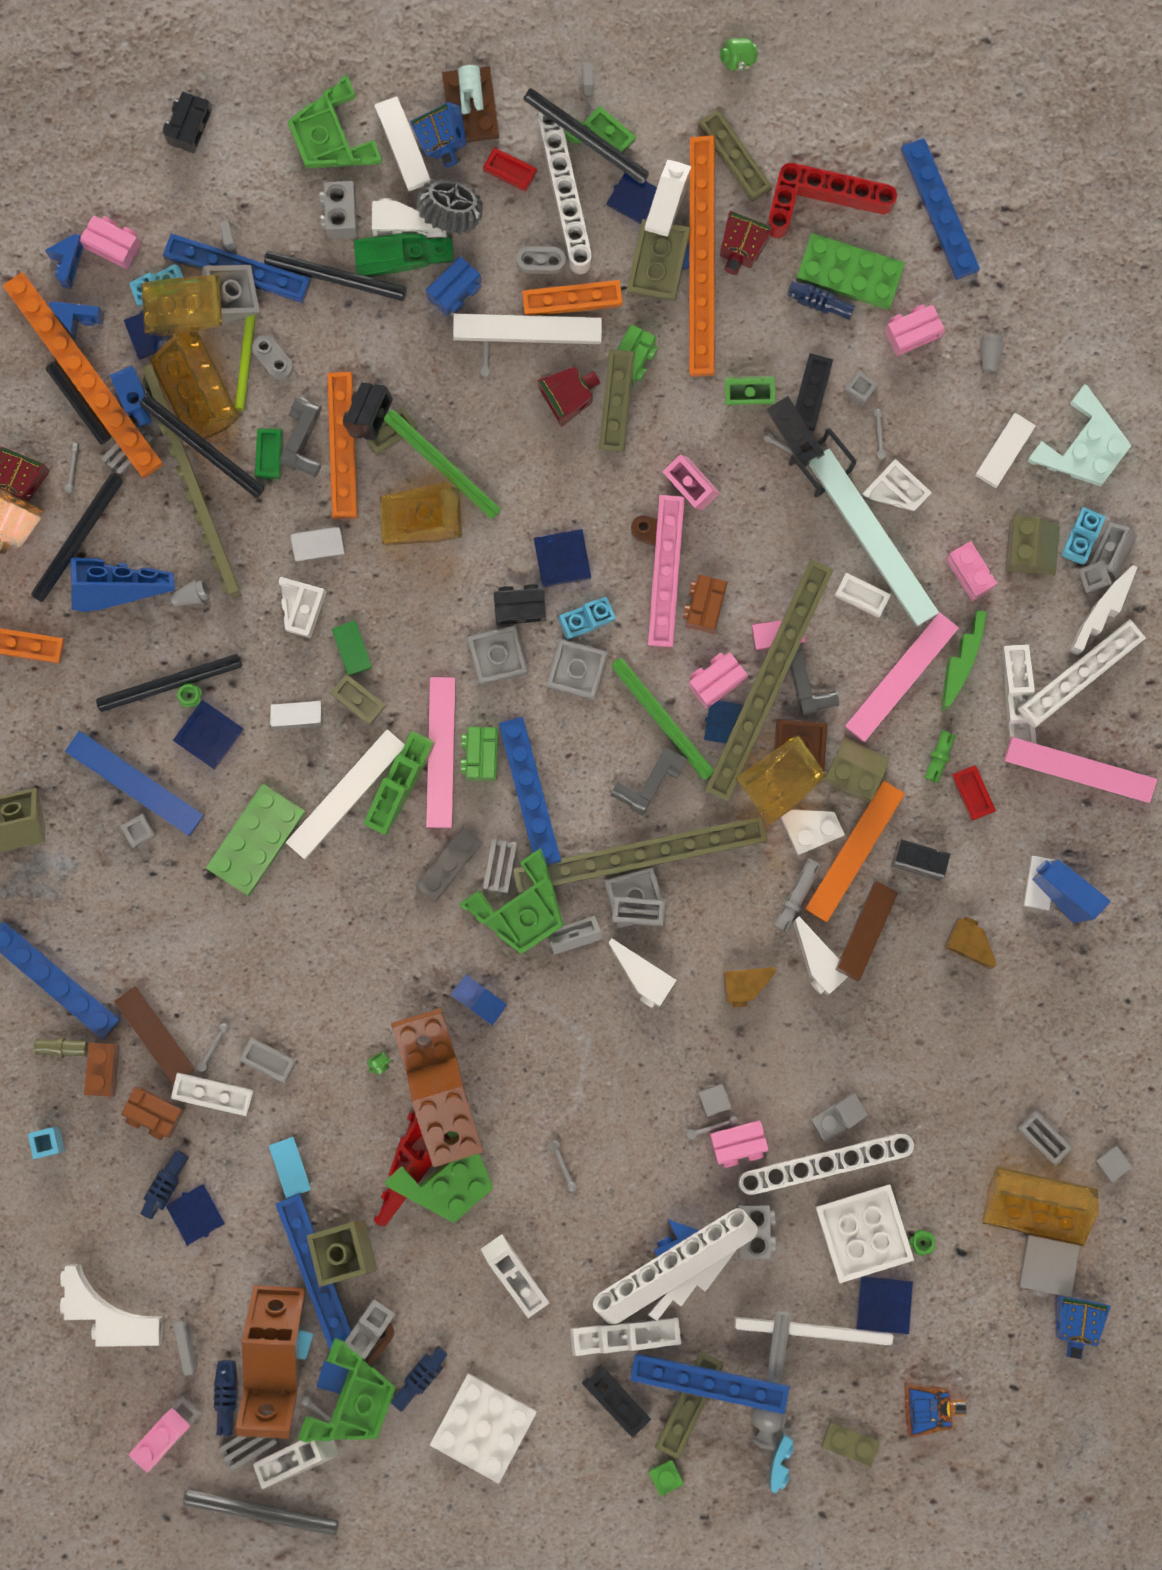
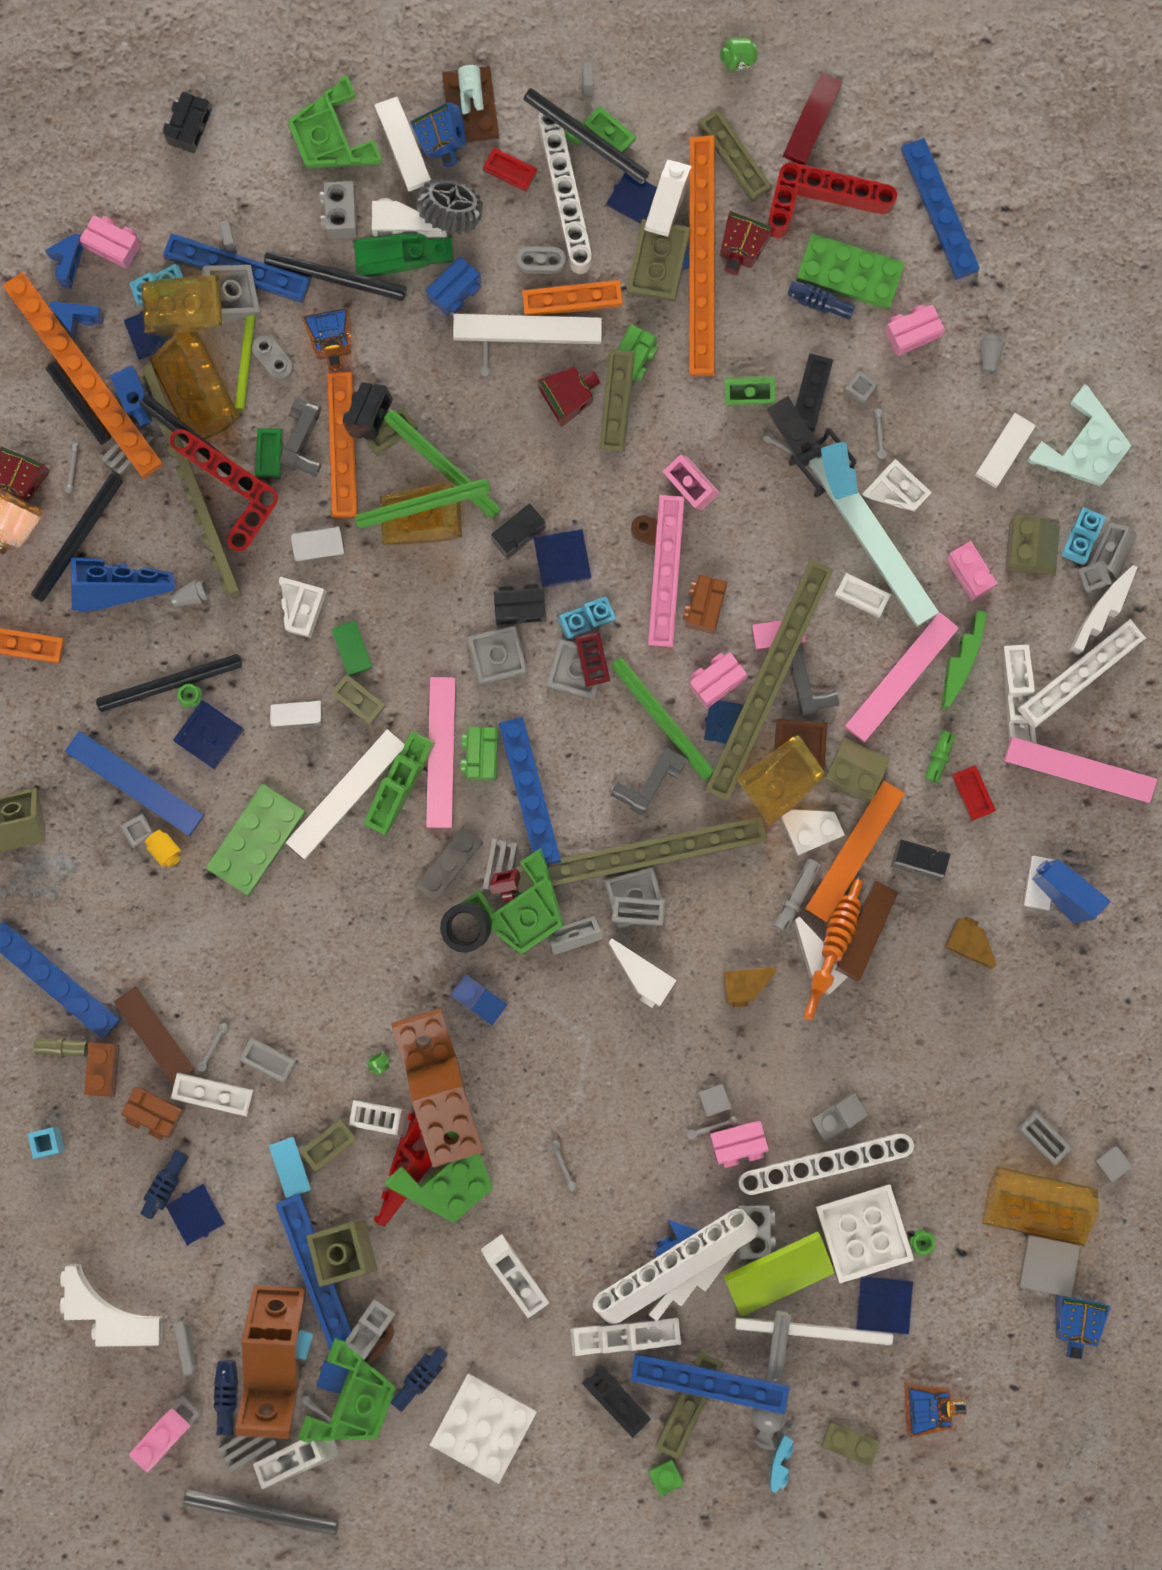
none -> yellow brick [144,830,182,868]
none -> red beam [170,429,278,551]
none -> olive plate [300,1119,357,1172]
none -> torso [302,308,351,370]
none -> white slope [349,1100,407,1135]
none -> bright green axle [355,479,491,528]
none -> black tyre [440,902,491,953]
none -> dark red tile [490,869,521,902]
none -> black brick [491,503,546,559]
none -> dark red slope [574,632,610,687]
none -> lime tile [723,1232,835,1317]
none -> dark red slope [782,73,843,165]
none -> orange piece [803,879,863,1021]
none -> medium azure slope [821,442,858,499]

